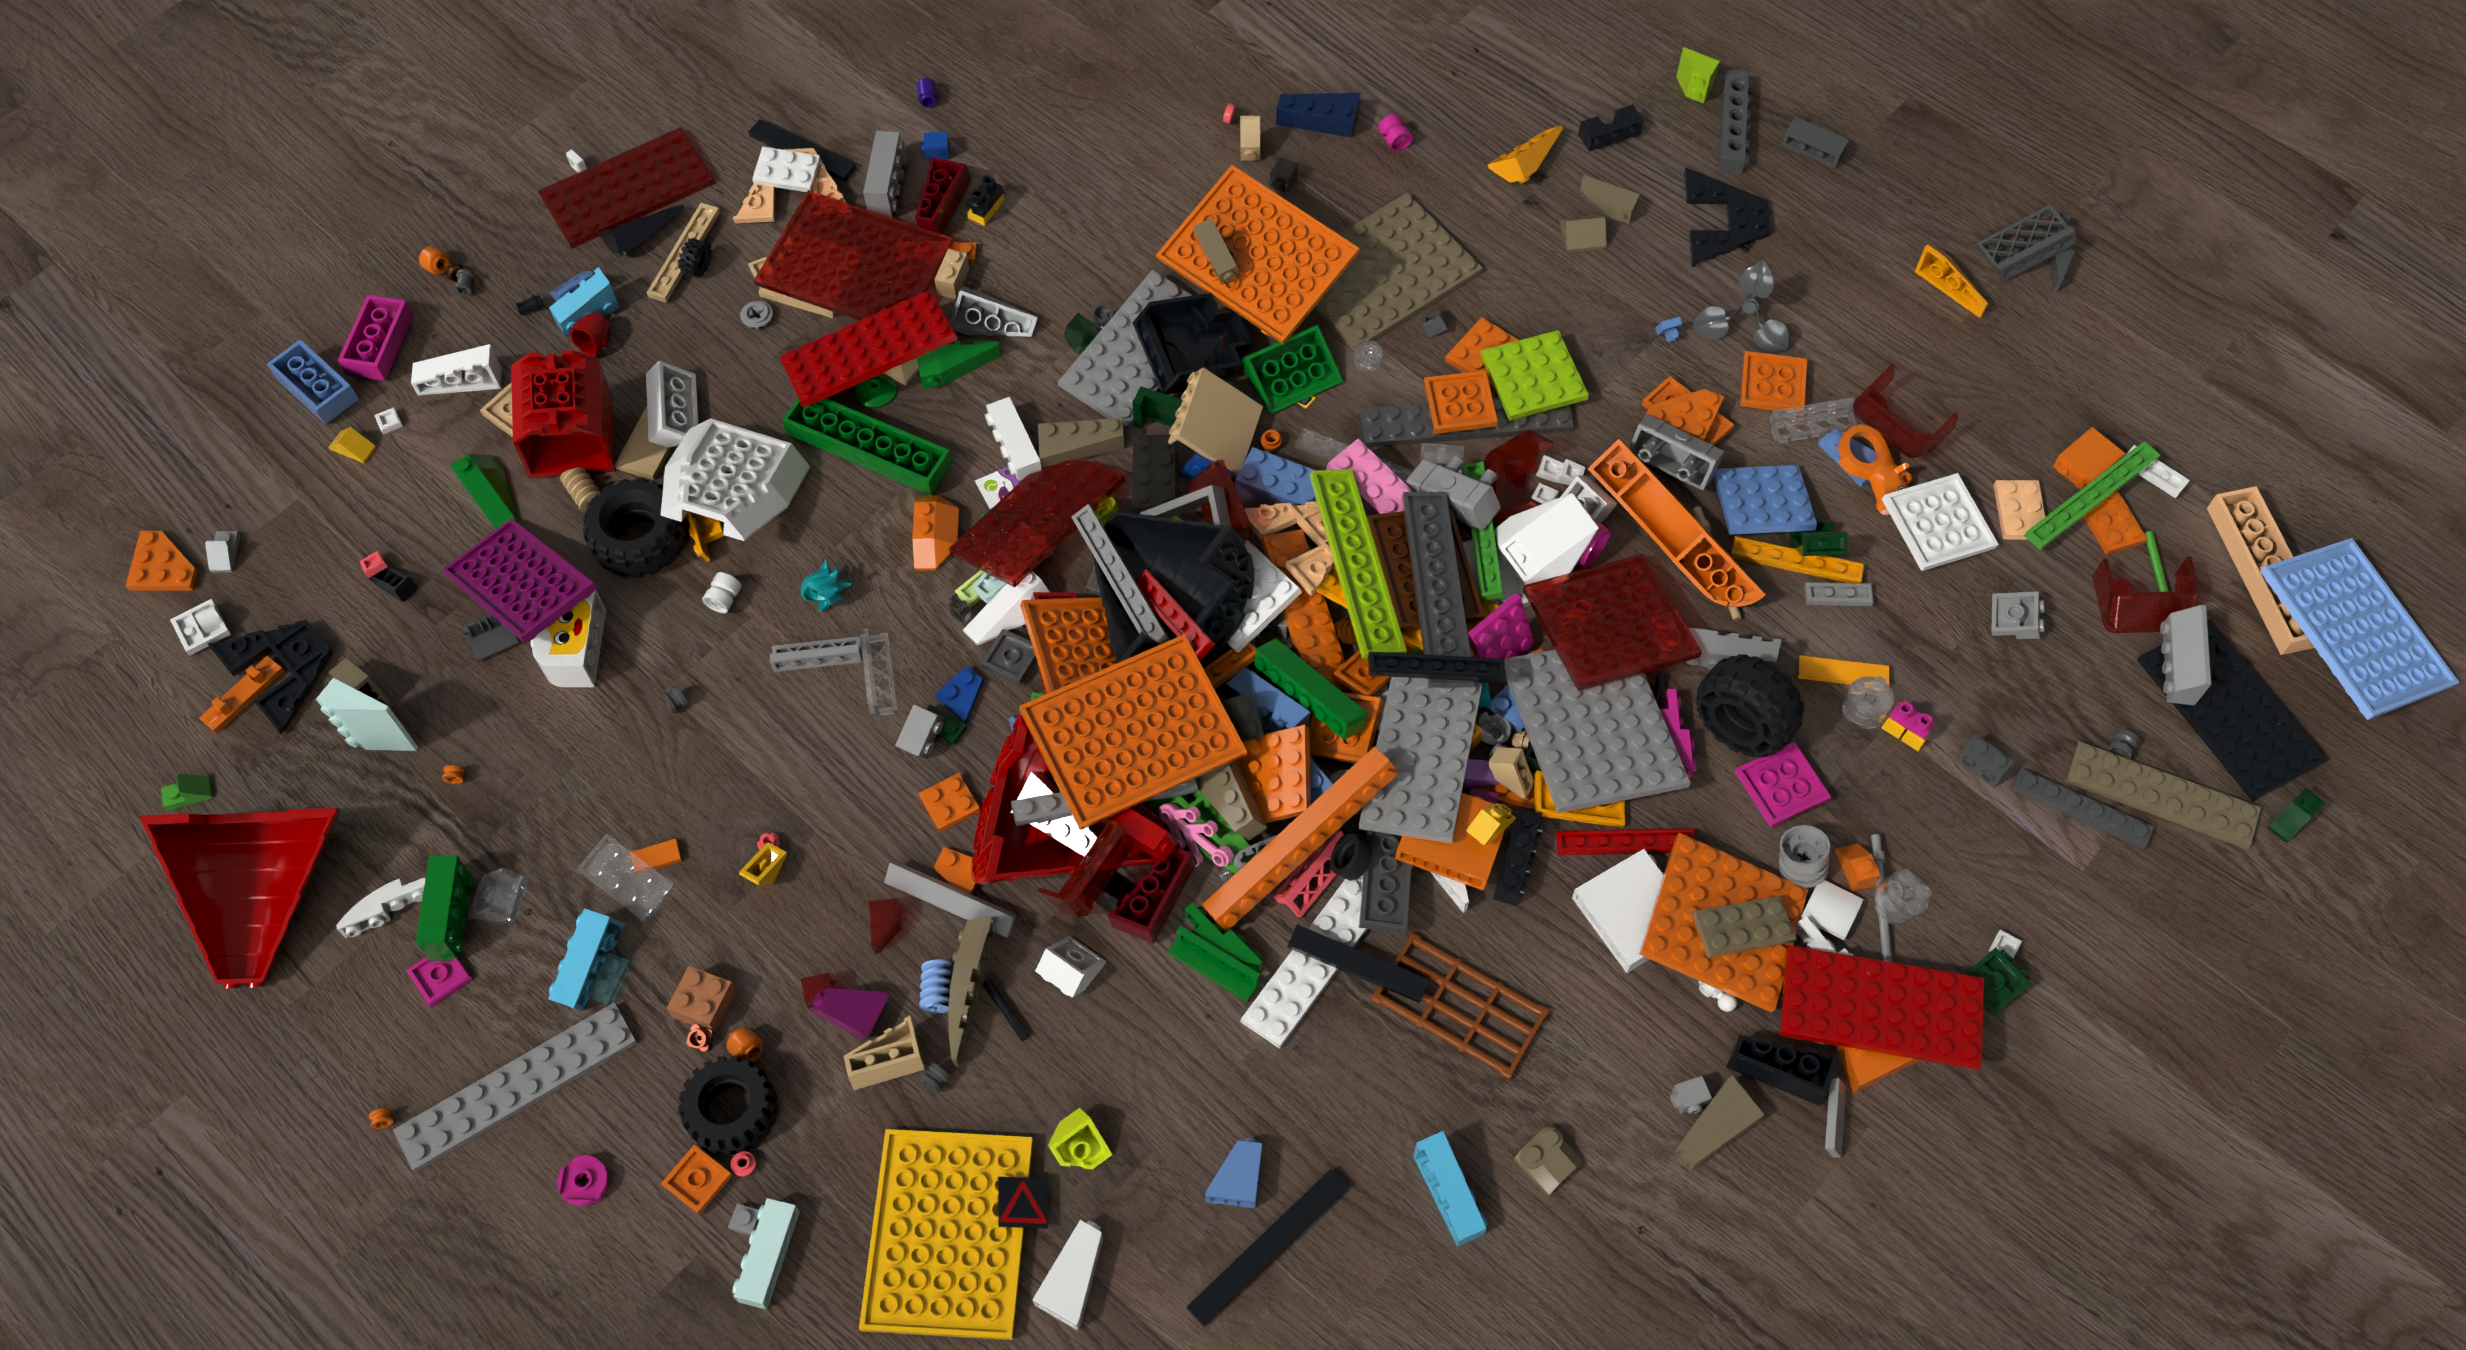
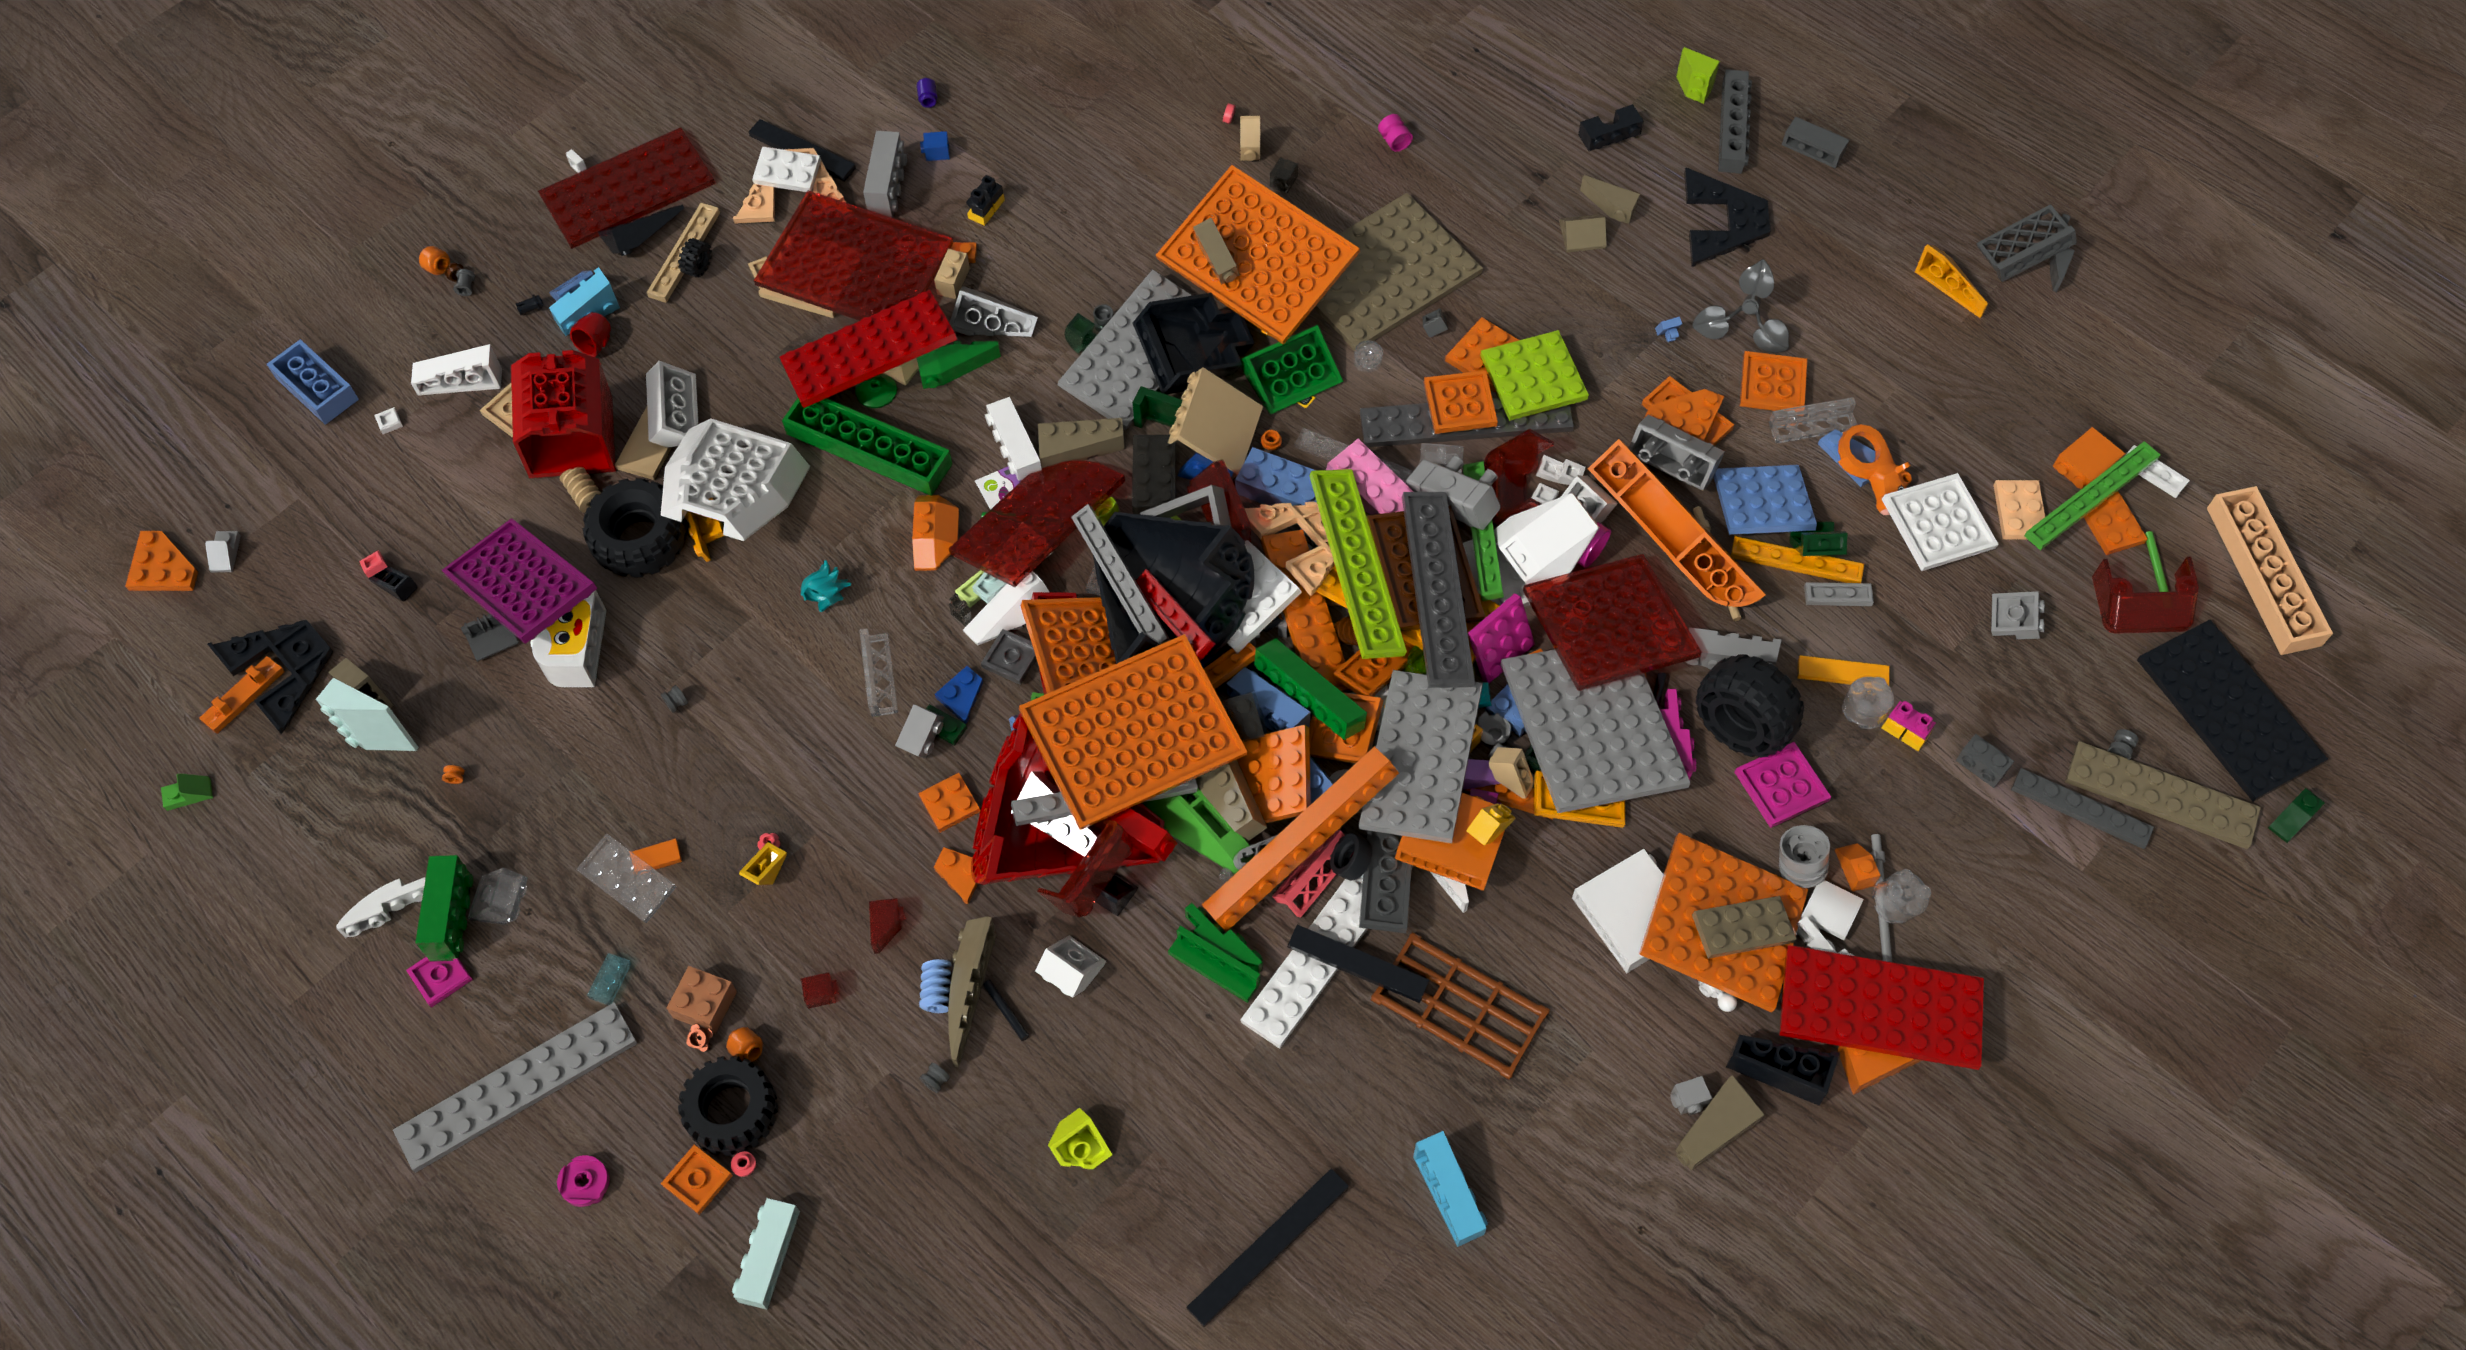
red cone [140,808,340,989] -> none
white plate [170,599,231,656] -> none
yellow slope [329,427,376,464] -> none
dark pink brick [338,295,414,381] -> none
orange bush [369,1108,394,1129] -> none
green wedge [450,454,519,529] -> none
medium azure wedge [548,908,626,1011] -> none
white wheel [702,572,742,614] -> none
light grey plate [728,1204,759,1236] -> none
light grey gear [740,301,774,330] -> none
light grey fence [770,636,862,672] -> none
magenta slope [811,988,889,1039] -> none
tan wedge [844,1015,925,1090] -> none
yellow plate [859,1129,1033,1340] -> none
light grey tile [884,860,1017,938] -> none
dark red wedge [915,157,971,238] -> none
black piece [997,1177,1048,1229] -> none
white slope [1033,1220,1103,1331] -> none
dark red wedge [1108,847,1196,944] -> none
bright pink plant [1159,803,1234,867] -> none
medium blue slope [1205,1138,1262,1208] -> none
dark blue wedge [1276,93,1361,138] -> none
black tile [1368,652,1506,682] -> none
light orange wedge [1487,125,1563,183] -> none
black brick [1493,807,1544,906] -> none
tan plate [1512,731,1533,753] -> none
dark tan slope [1514,1125,1584,1196] -> none
red tile [1555,828,1696,856] -> none
light grey tile [1825,1078,1846,1158] -> none
clear red windscreen [1853,363,1959,458] -> none
dark green plate [1964,947,2031,1016] -> none
white tile [1988,930,2022,959] -> none
light grey slope [2160,605,2211,705] -> none
light blue plate [2260,538,2460,720] -> none

